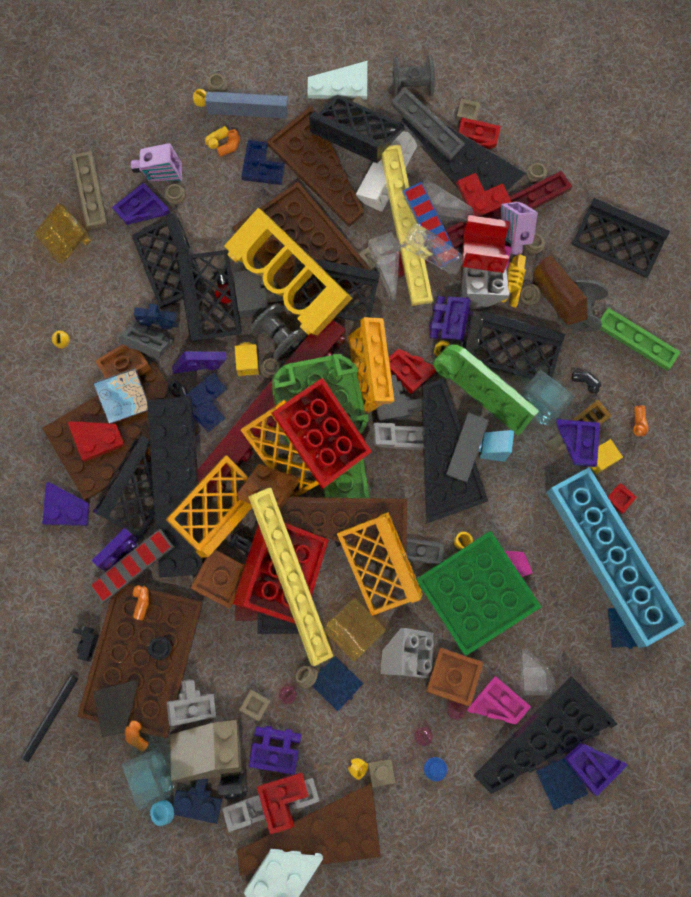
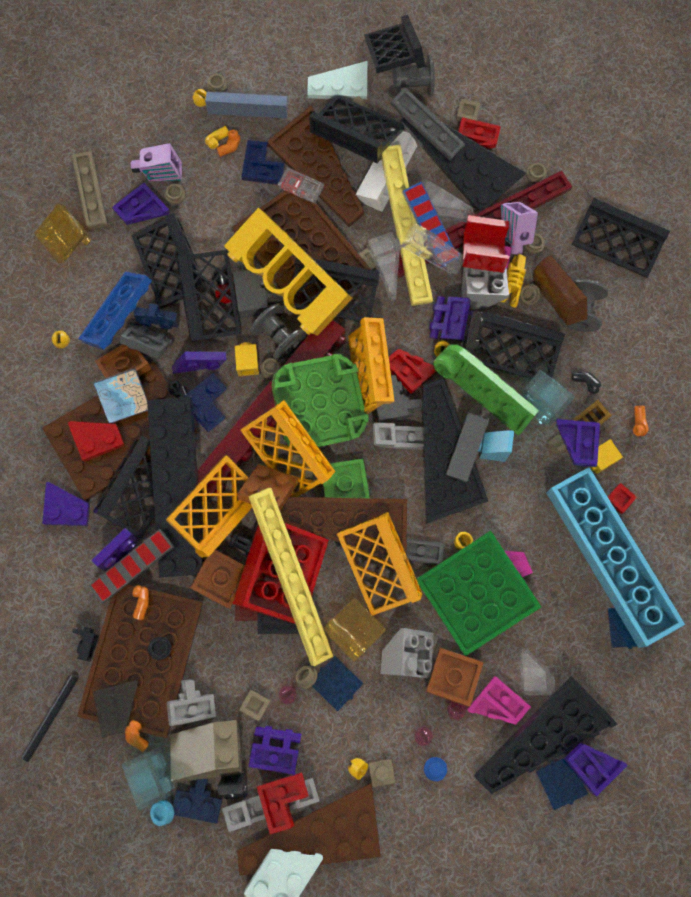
red slope [271,378,372,489] -> none
red plate [456,173,511,217] -> none
bright green plate [600,308,680,371] -> none
none -> blue plate [78,272,152,350]
none -> clear tile [278,167,324,204]
none -> black fence [364,15,426,74]

